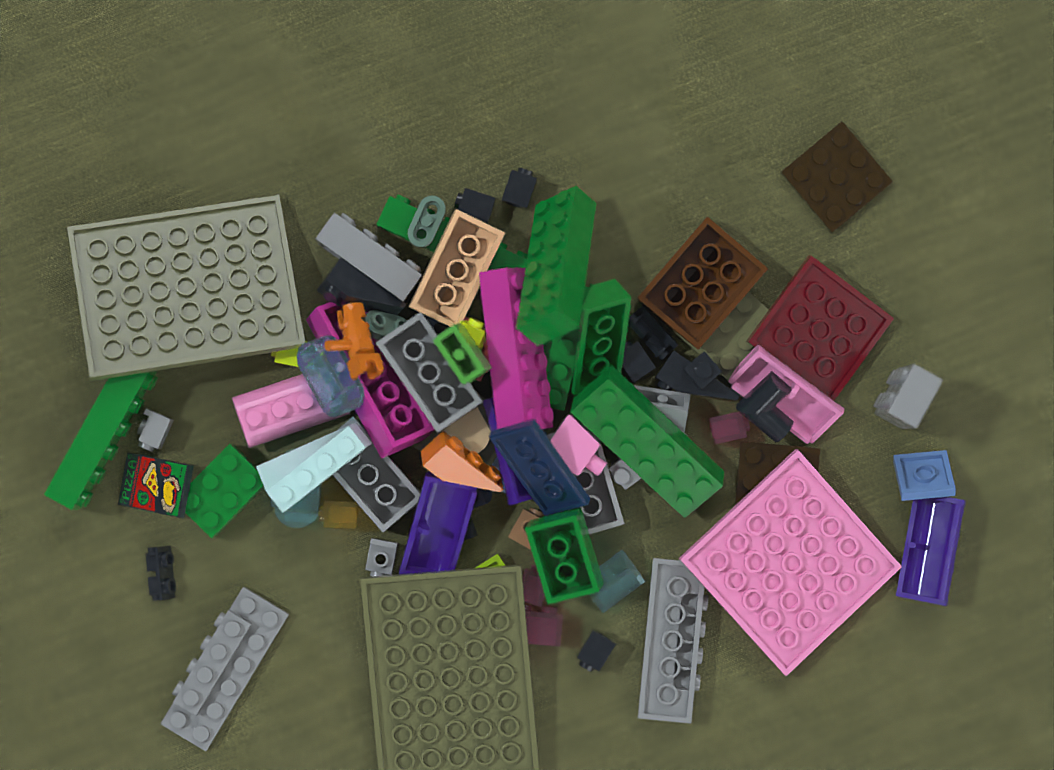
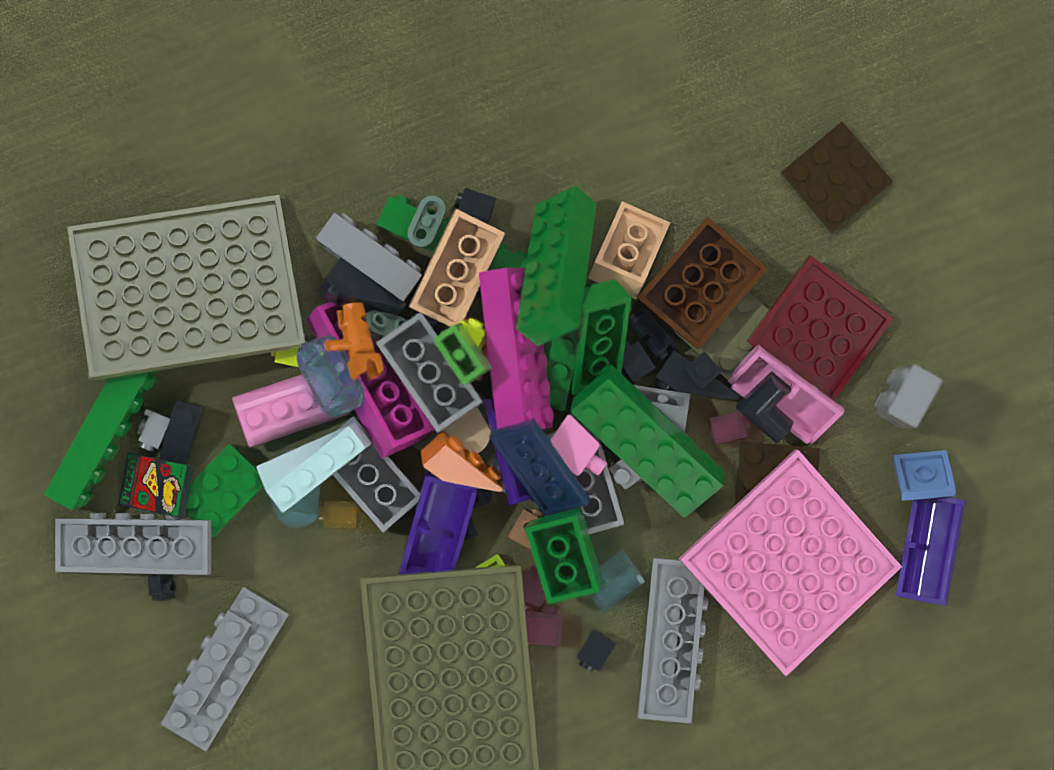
light grey brick [365,538,398,576] -> none
black brick [502,167,537,210] -> none
none -> light grey plate [55,513,211,575]
none -> black slope [159,400,205,464]
none -> light nougat slope [588,201,670,299]

